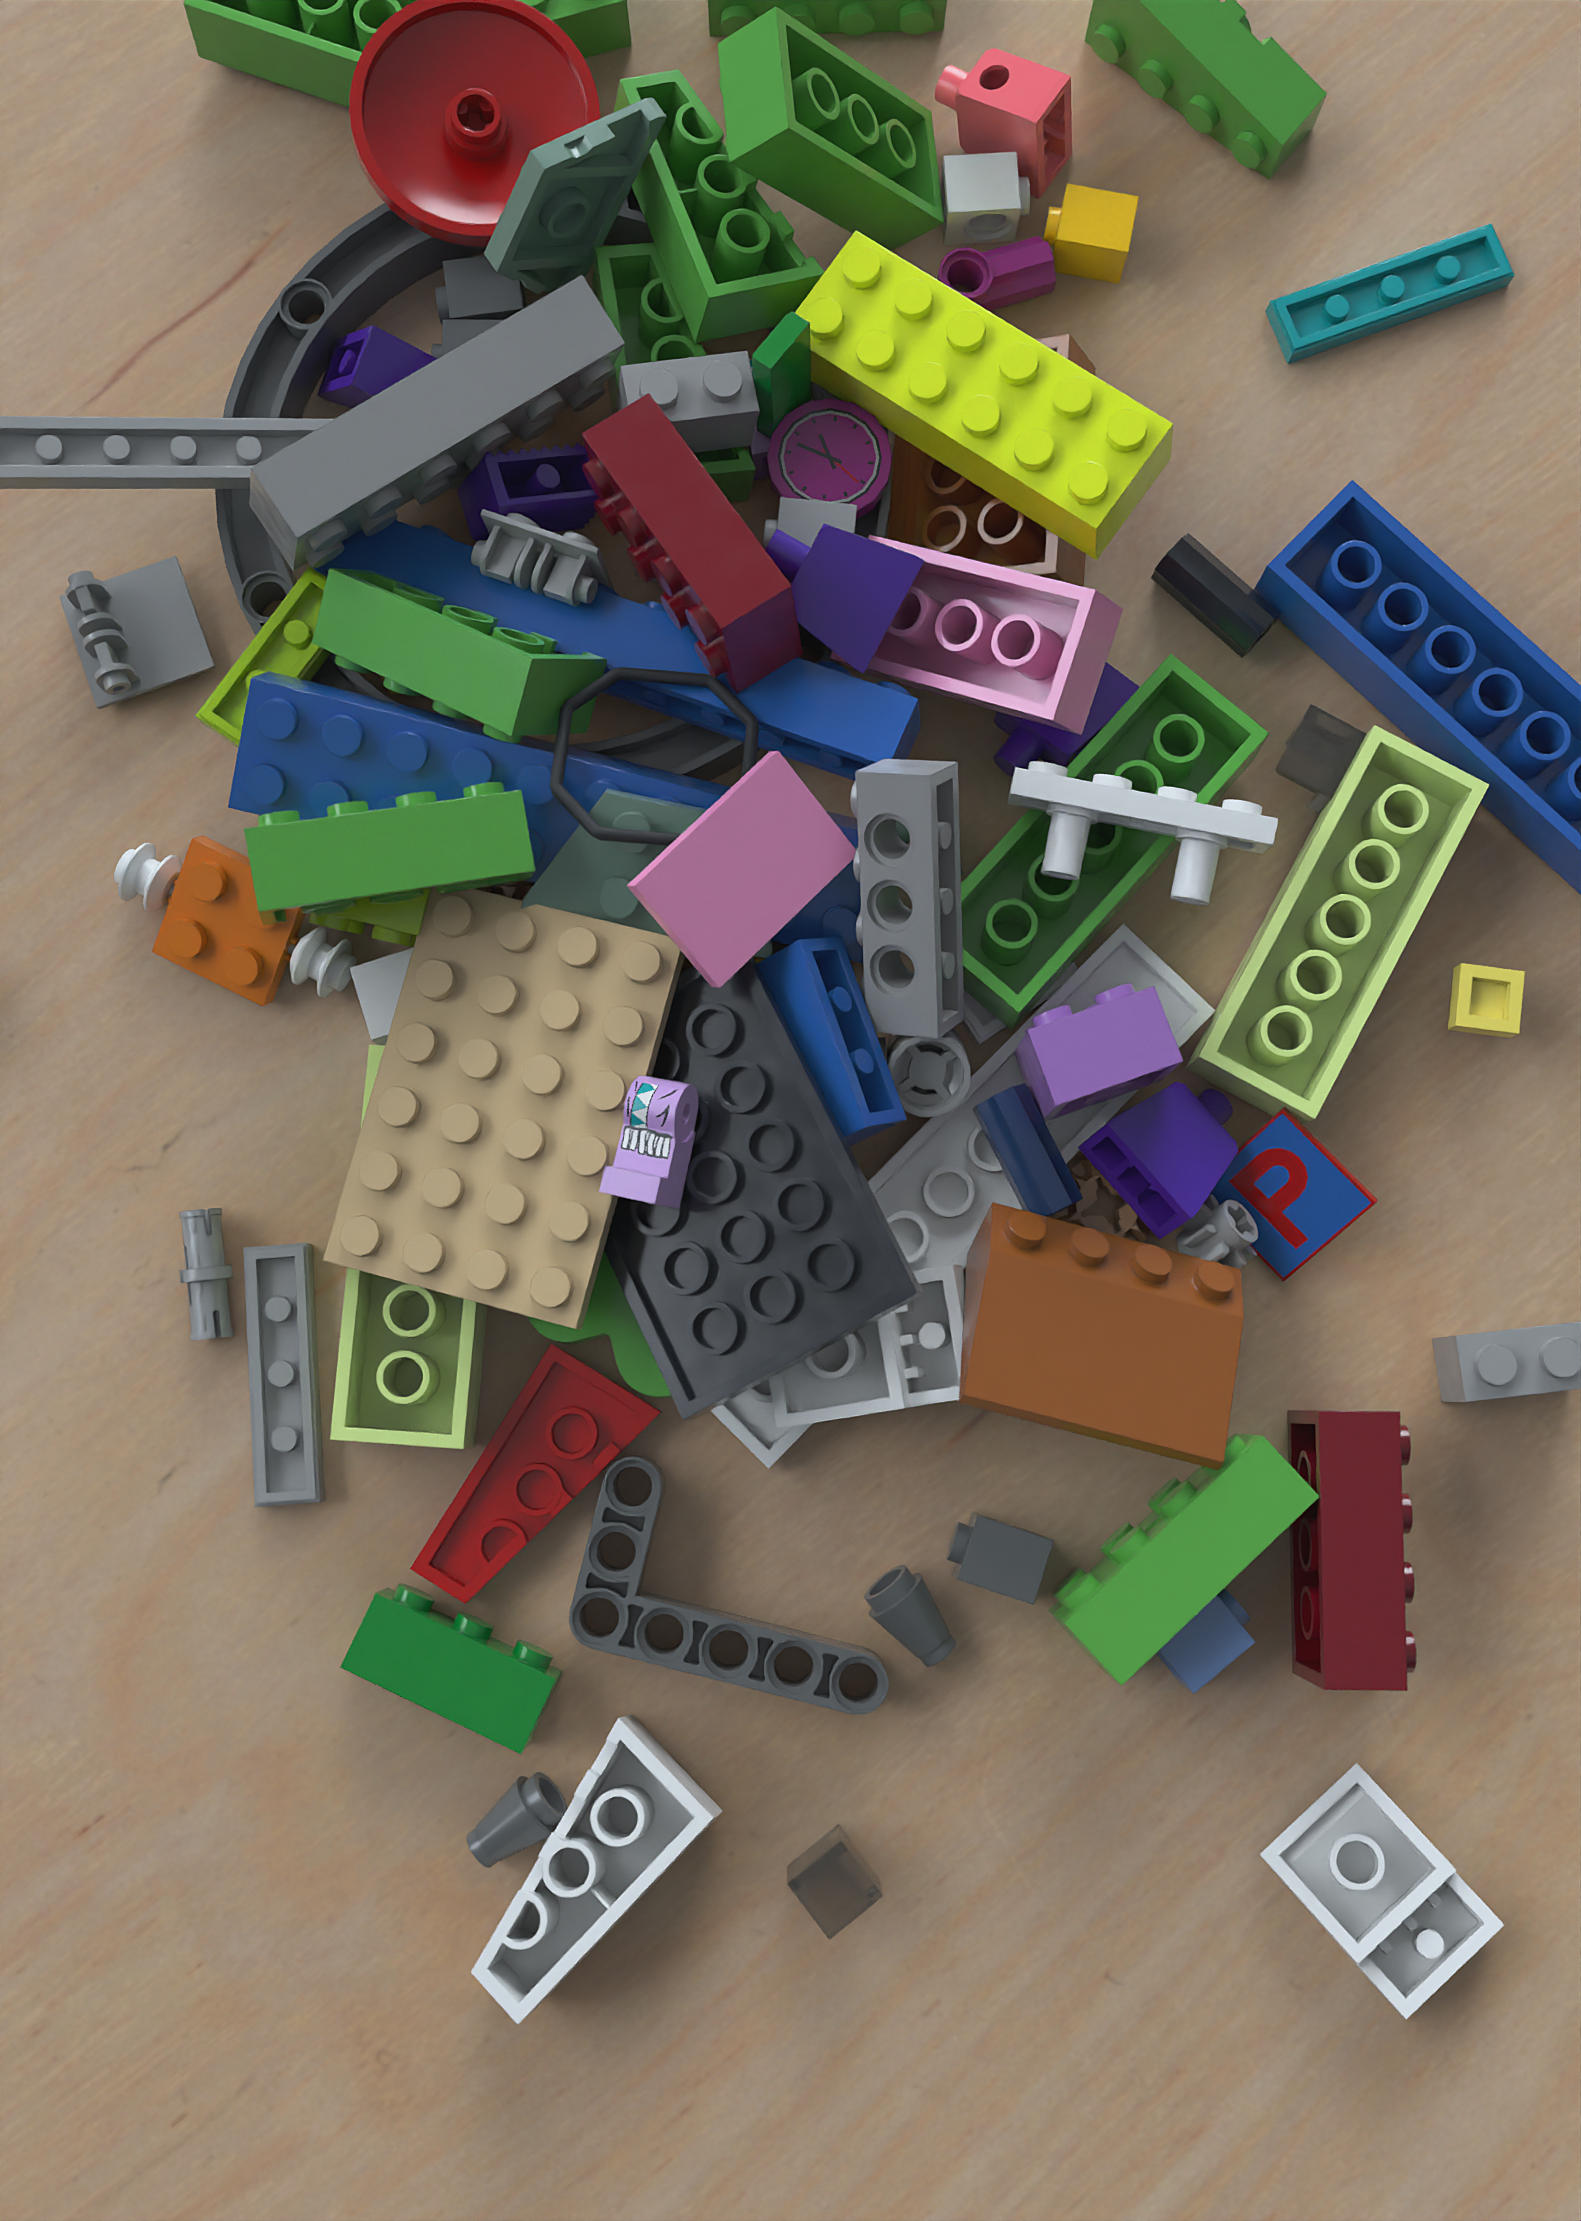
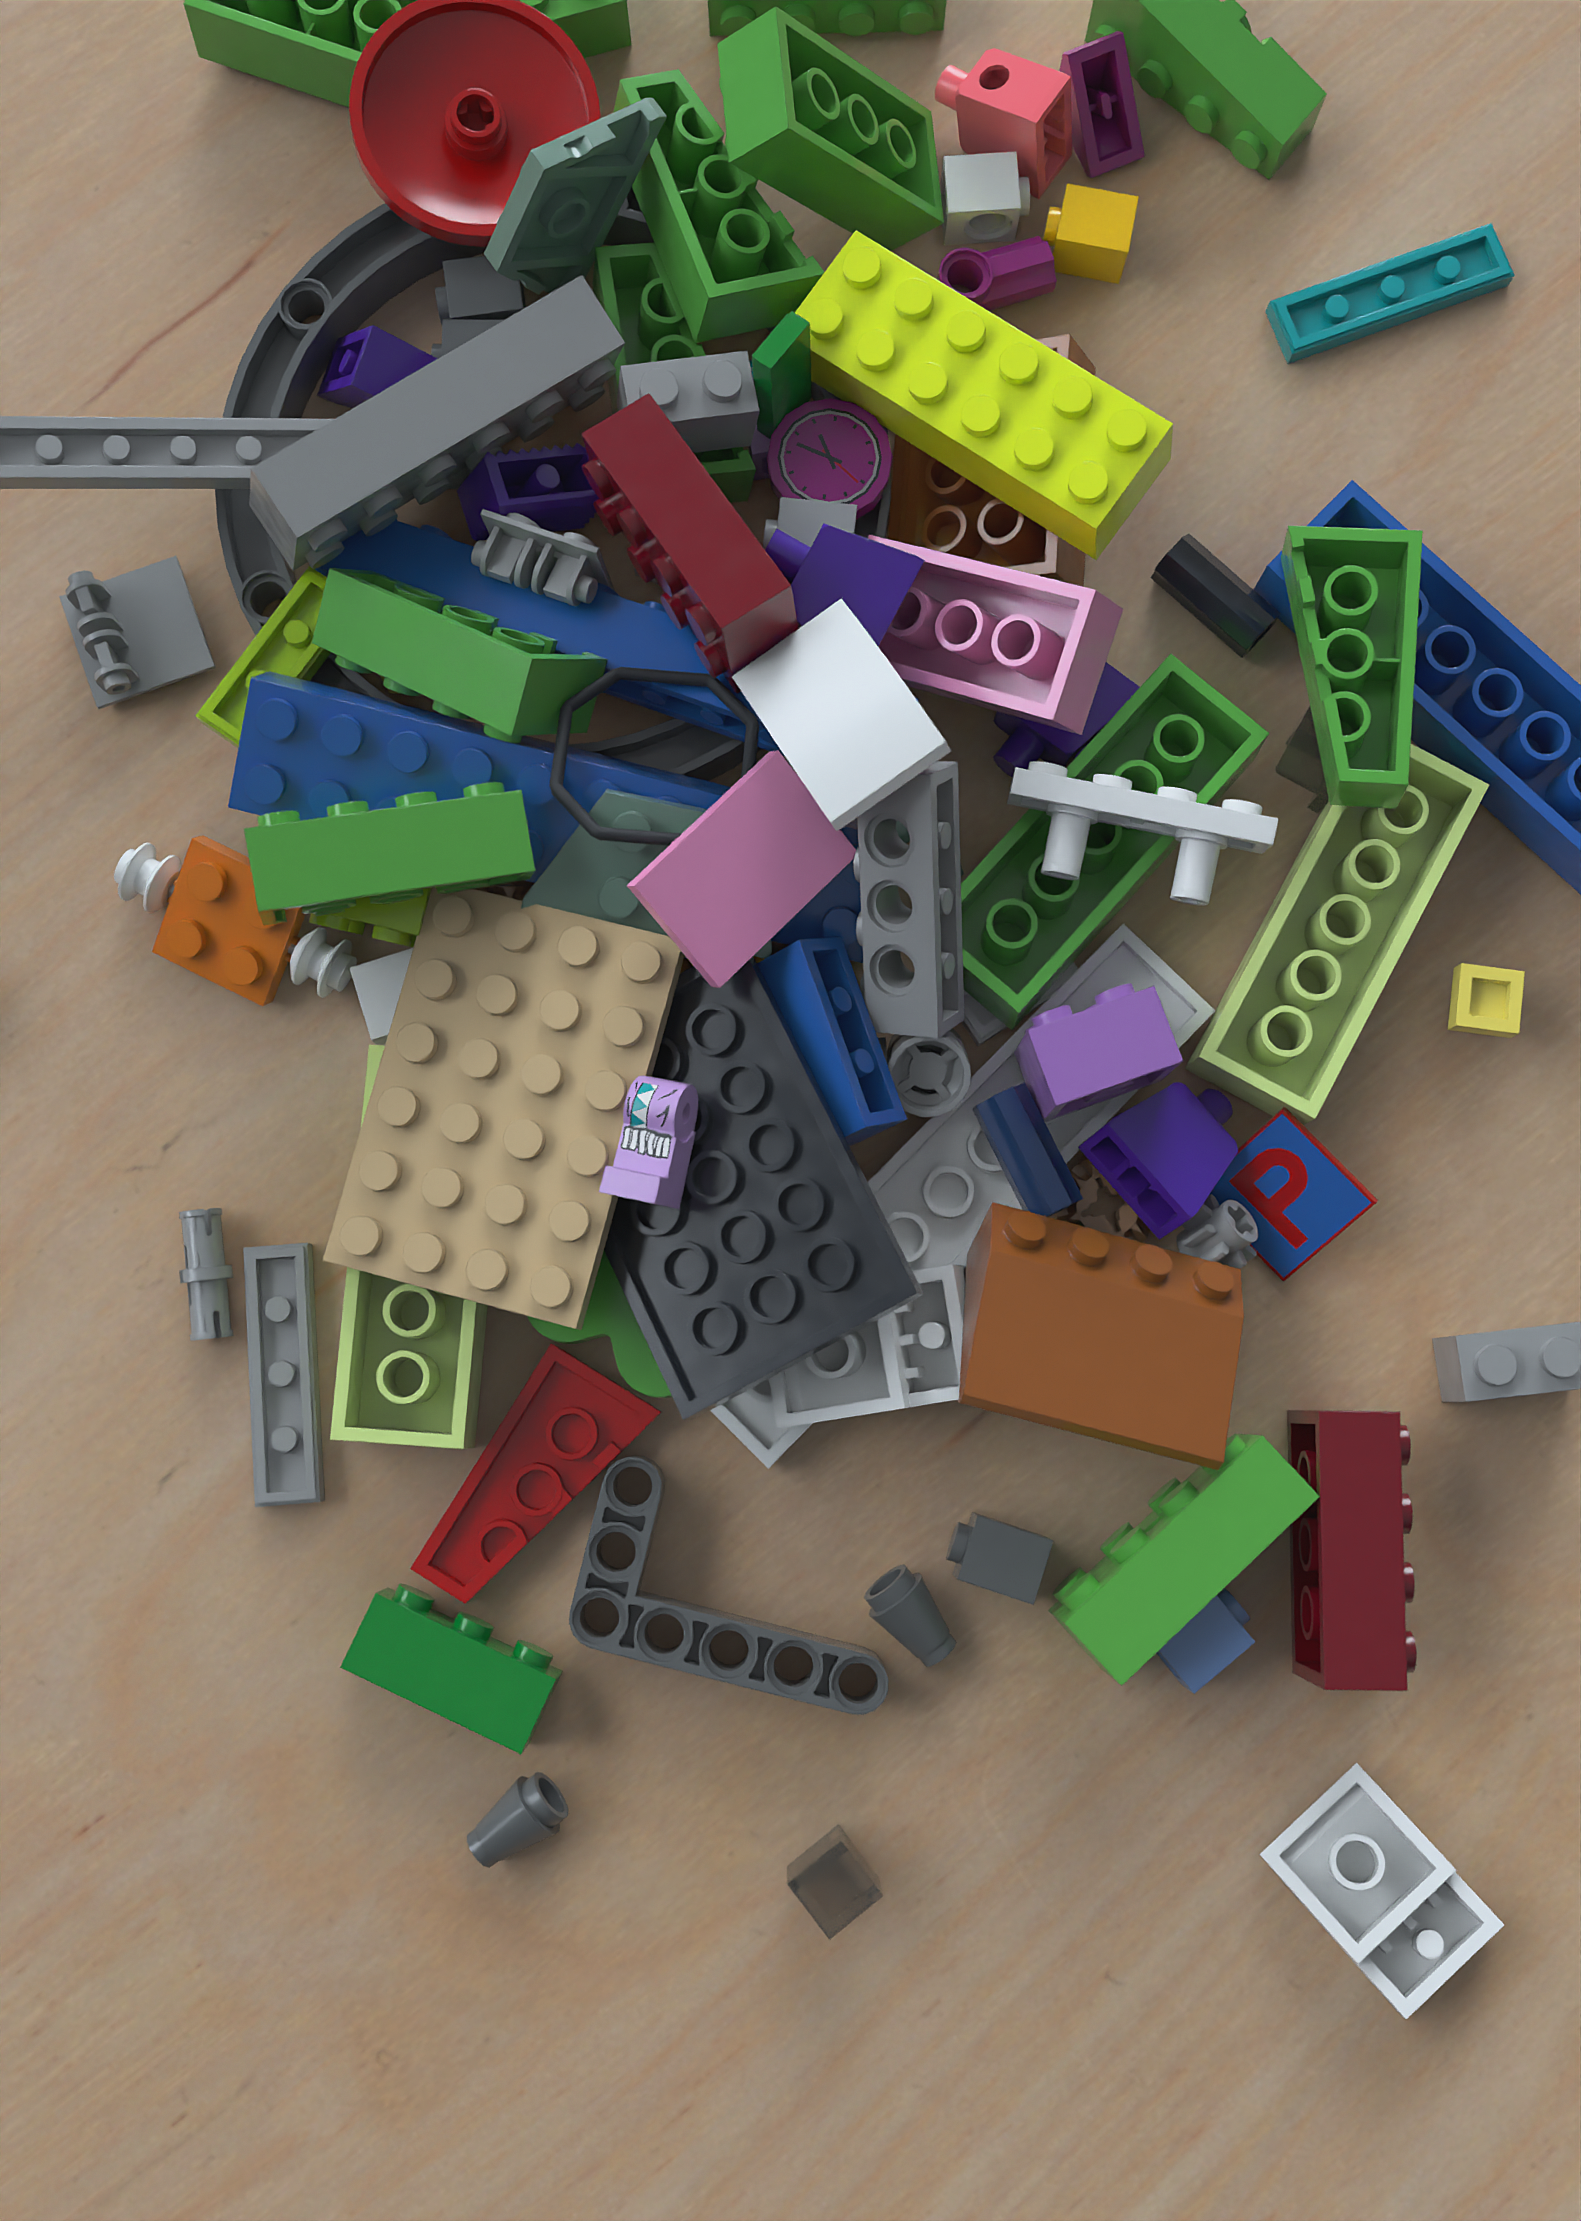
white wedge [471,1715,723,2024] -> none
none -> white slope [732,599,951,831]
none -> magenta slope [1059,31,1145,178]
none -> bright green wedge [1281,526,1423,809]

